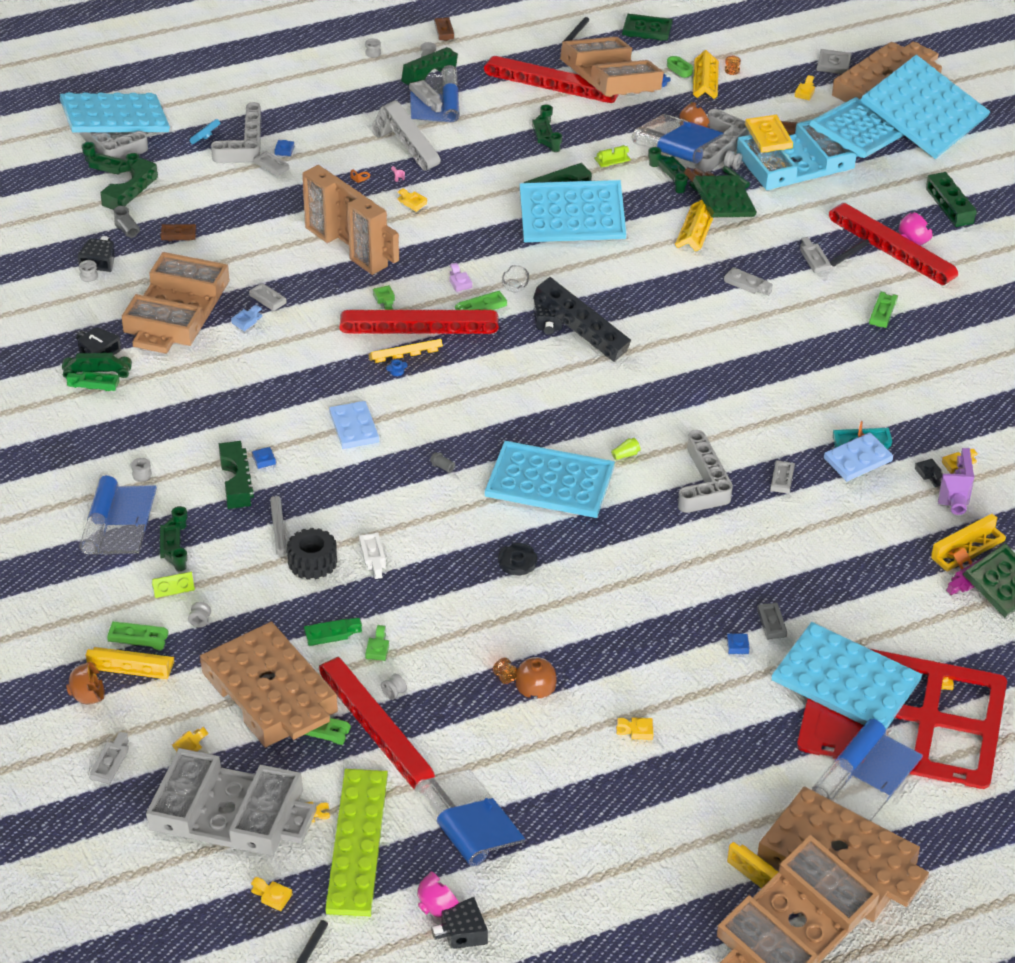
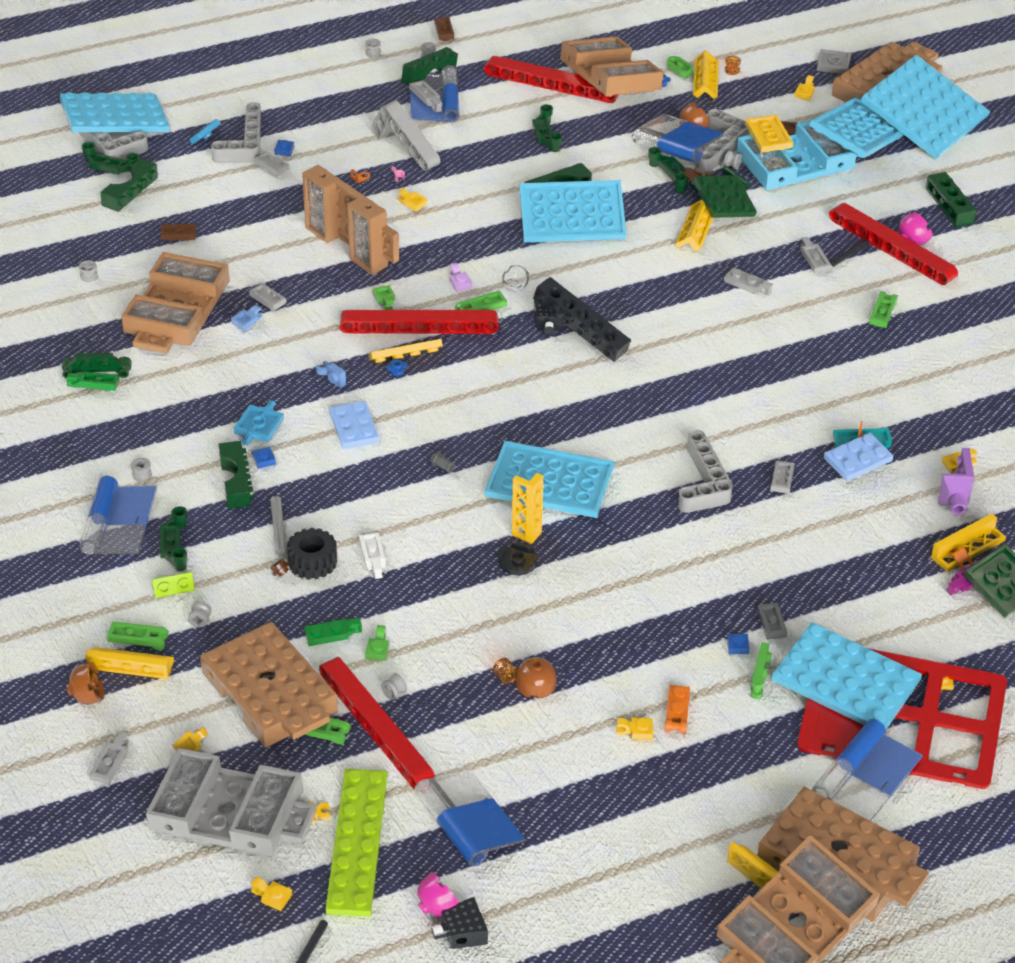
black torso [76,327,121,356] -> none
black torso [78,236,115,272] -> none
dark grey piece [114,206,140,238] -> none
black bar [564,17,589,41] -> none
lime hinge [594,145,631,168] -> none
lime cone [611,438,641,460] -> none
dark green plate [622,13,673,41] -> none
black plate [915,459,943,487] -> none
none -> dark azure plate [234,400,284,446]
none -> reddish brown plate [270,559,290,577]
none -> medium blue plate [316,361,346,388]
none -> yellow fence [512,473,543,544]
none -> orange plate [665,685,690,734]
none -> bright green plate [750,642,772,699]

